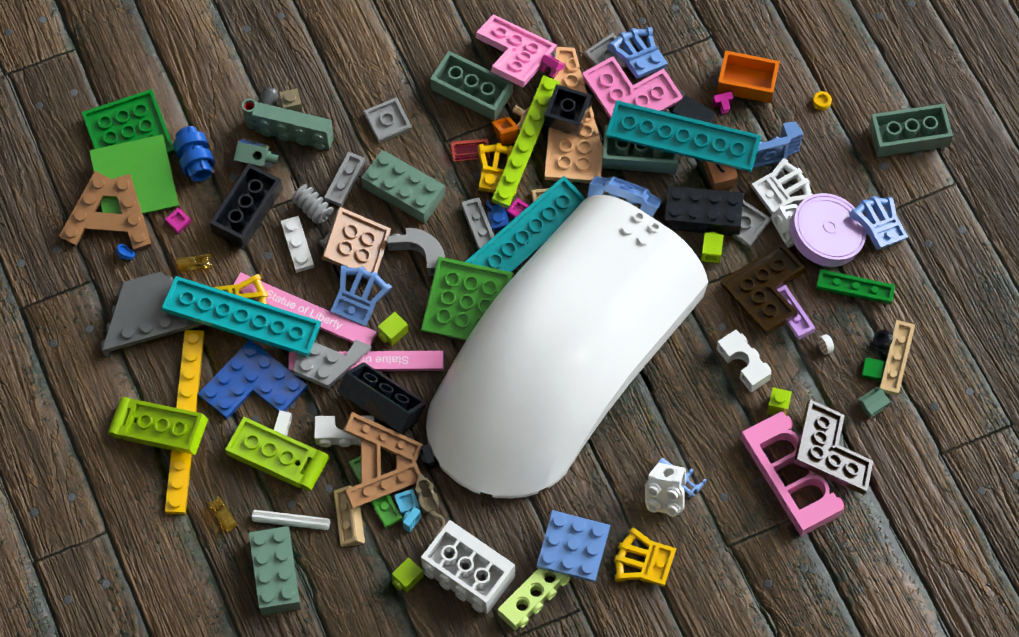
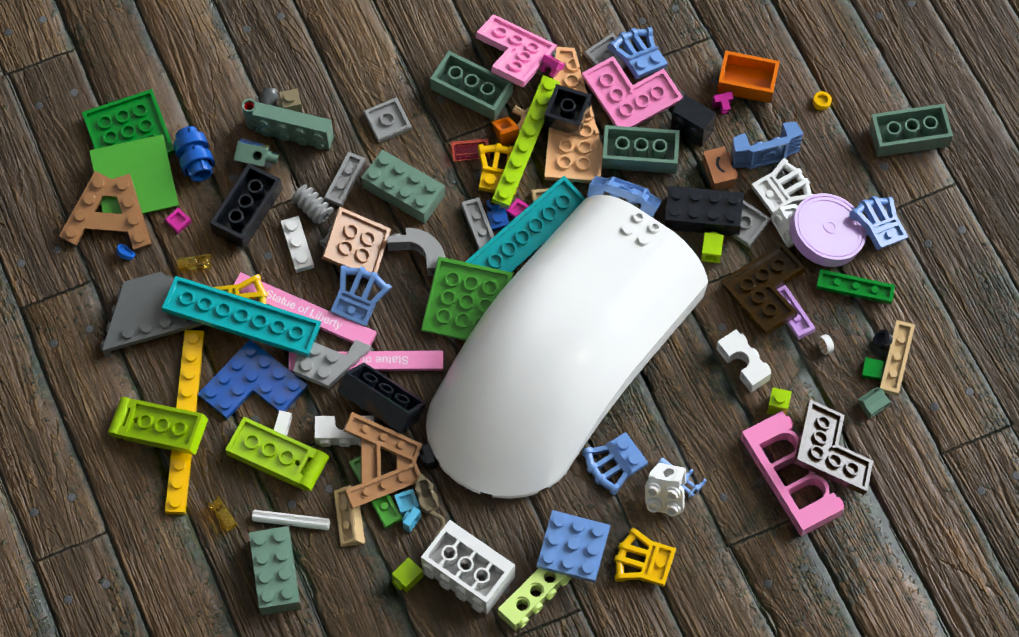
lime brick [378,312,409,346] -> none
teal plate [606,100,762,173] -> none
none -> medium blue plate [582,432,648,496]

